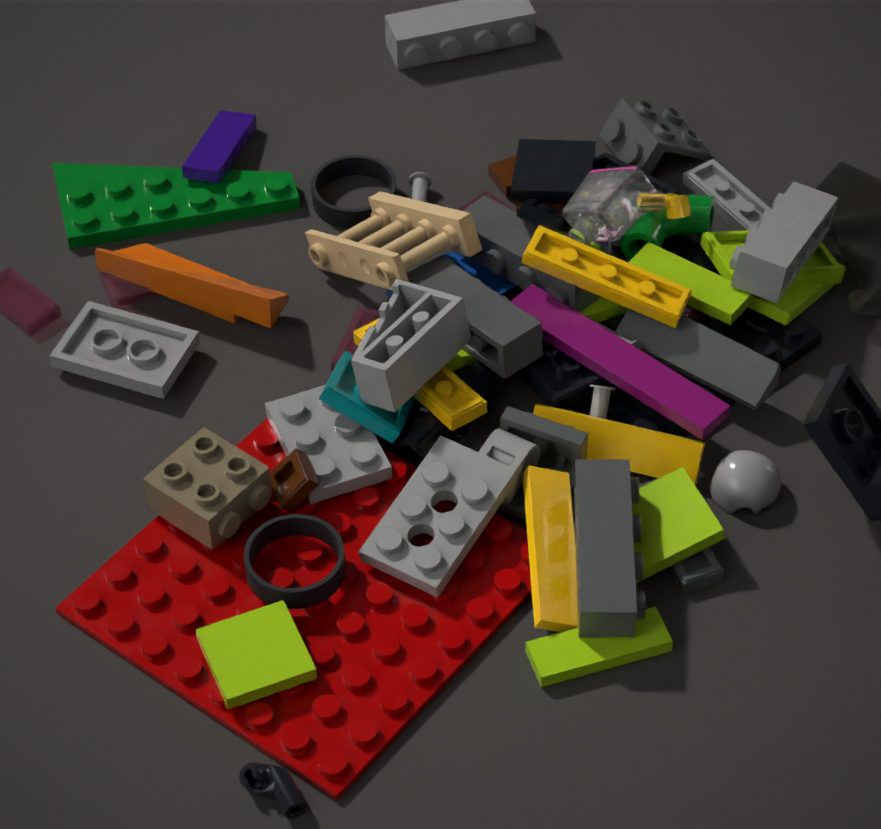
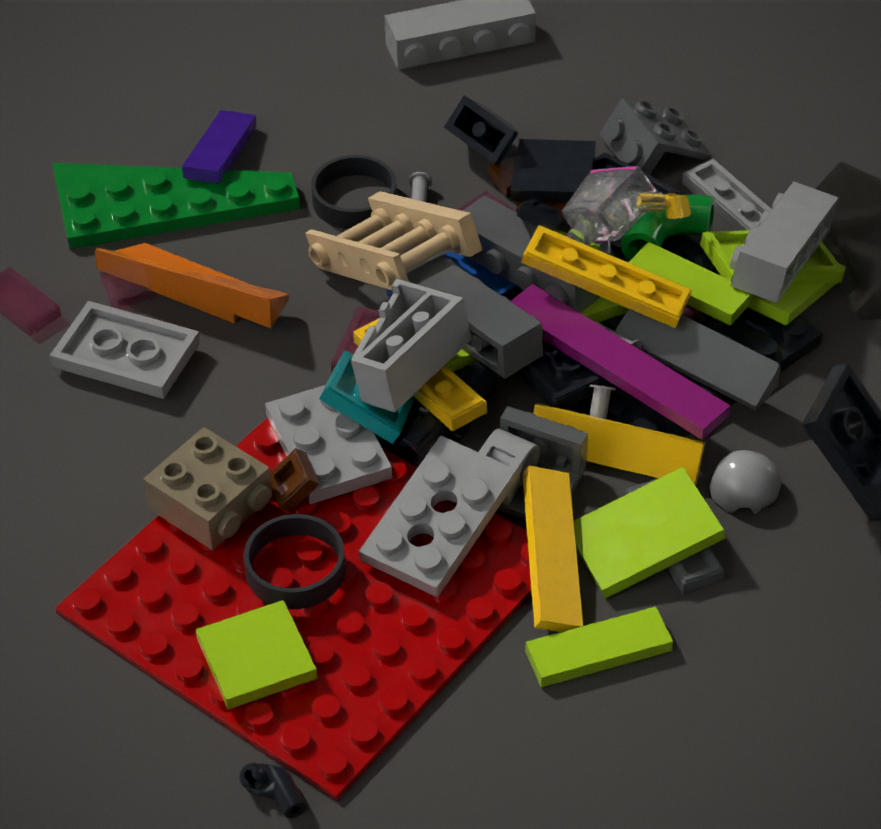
dark grey brick [574,459,645,638] -> none
none -> black slope [444,95,519,166]

